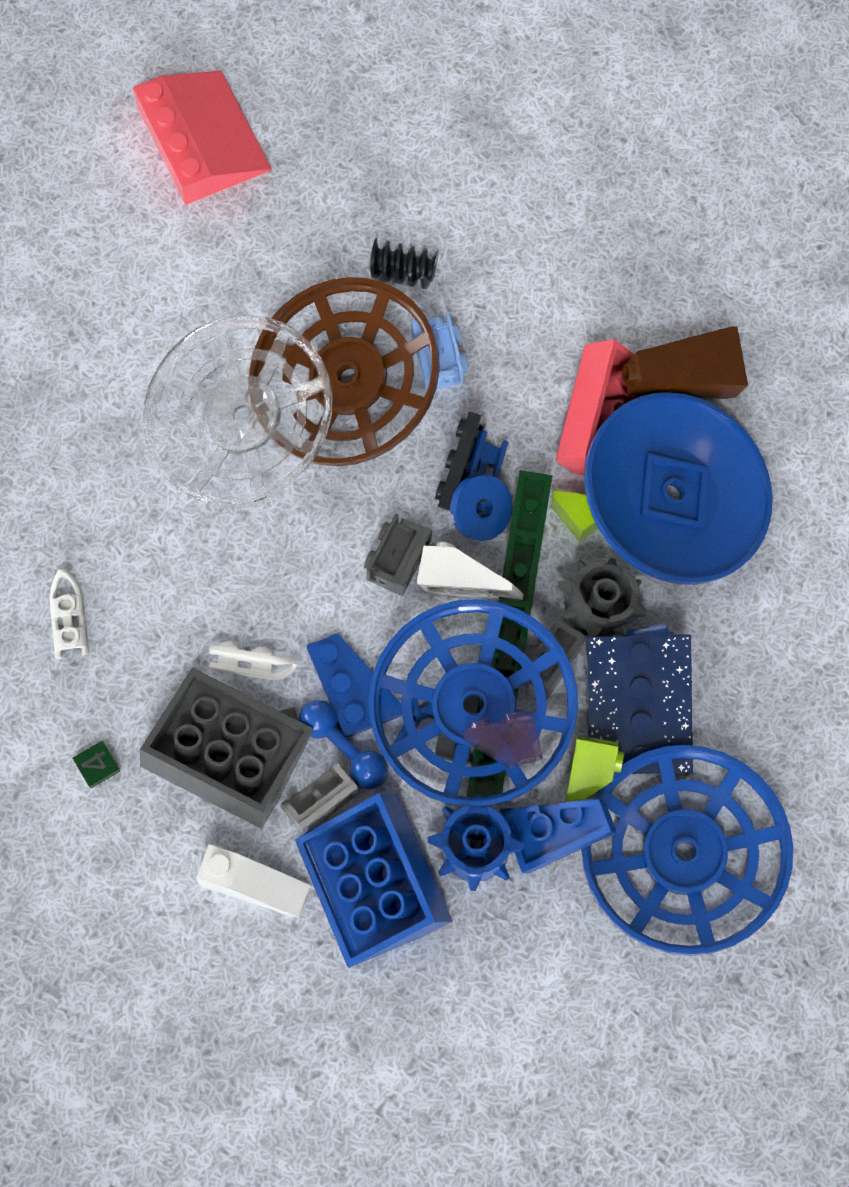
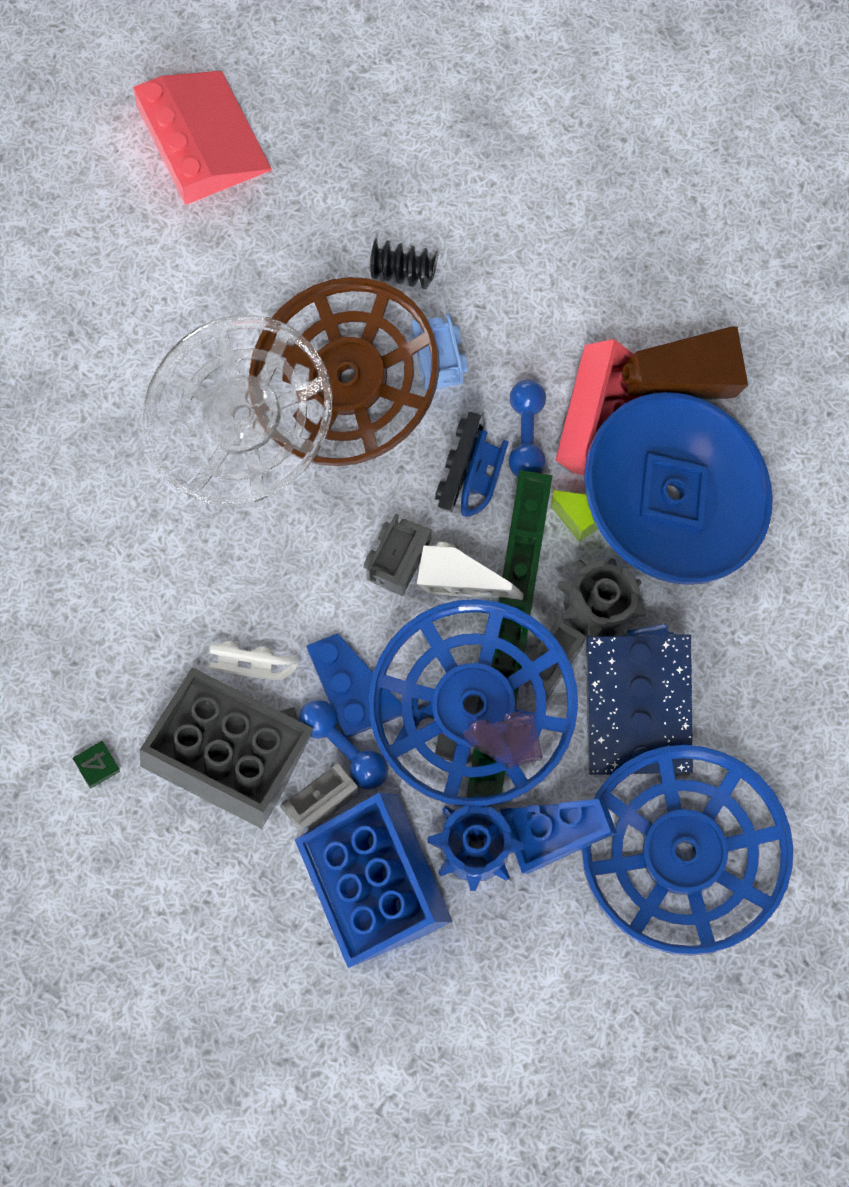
white piece [50,569,89,659] -> none
white slope [196,844,311,919] -> none
blue tile [450,474,513,541] -> none
lime slope [565,735,624,802] -> none
none -> blue piece [508,379,546,478]

